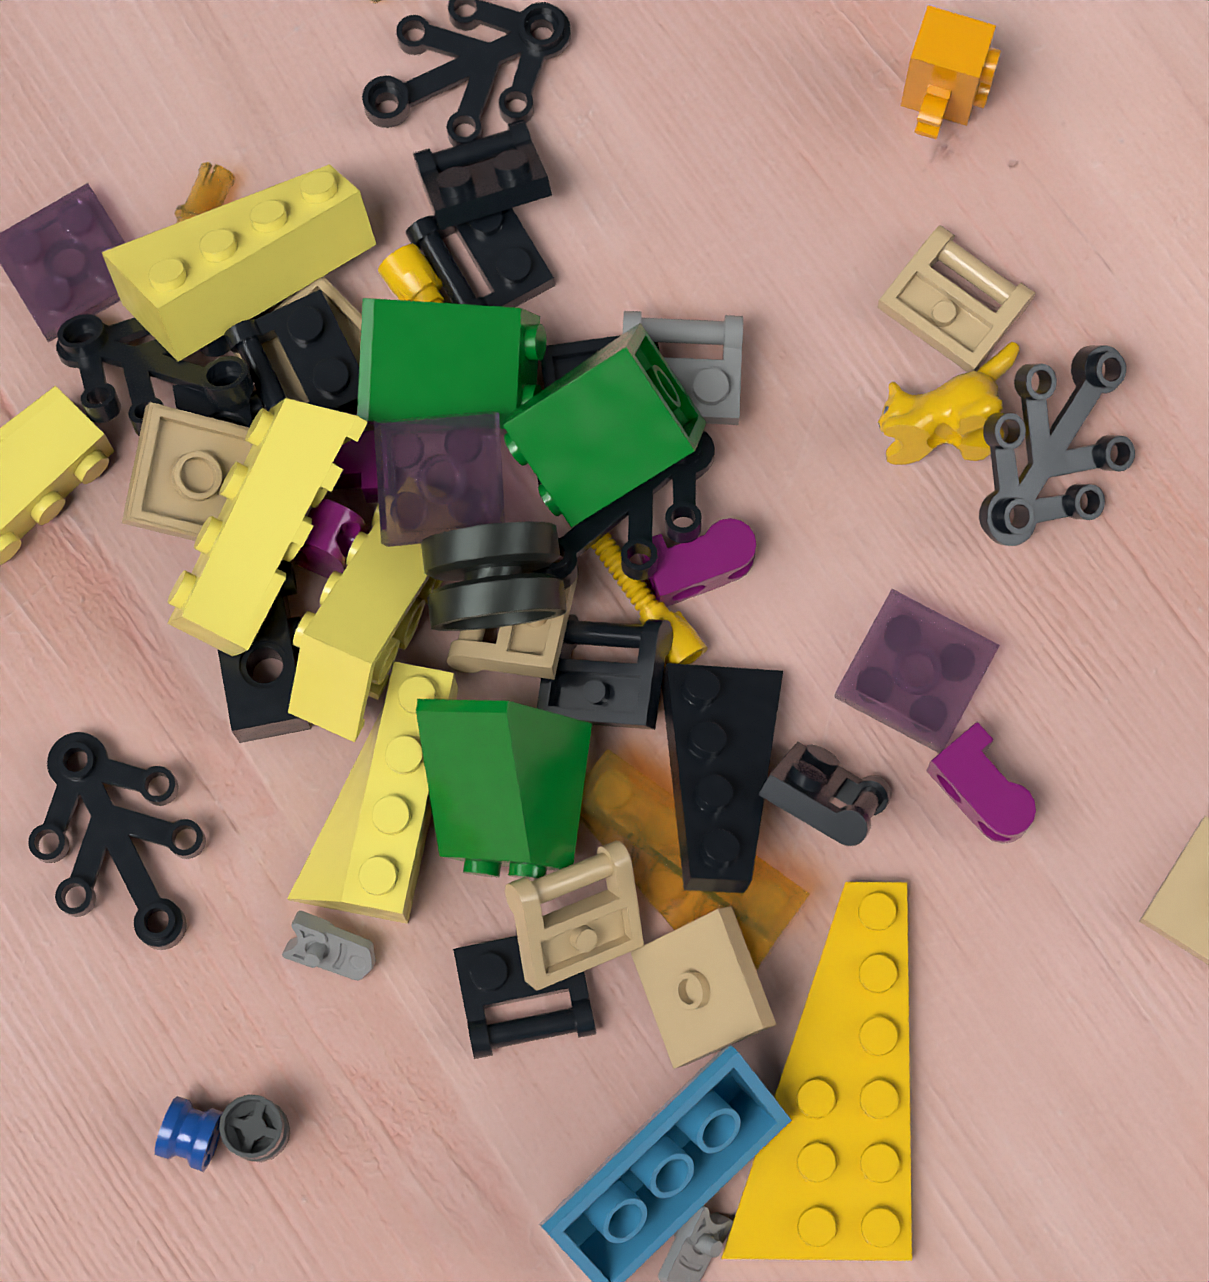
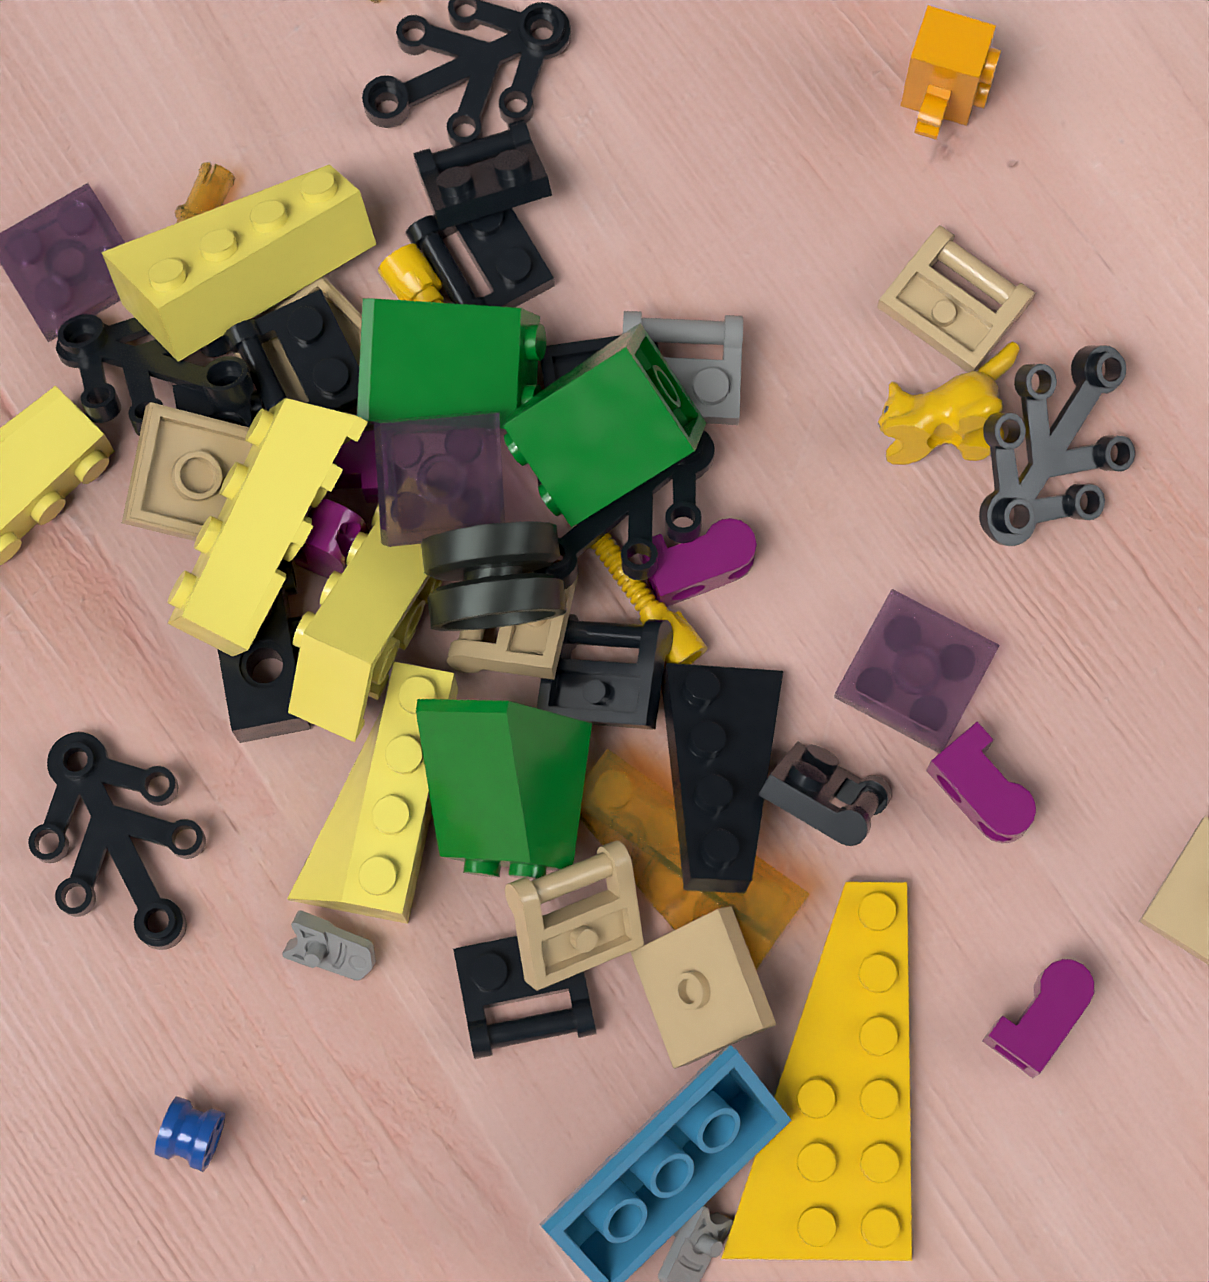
dark grey wheel [219,1095,290,1162] -> none
none -> magenta leg [982,959,1094,1078]

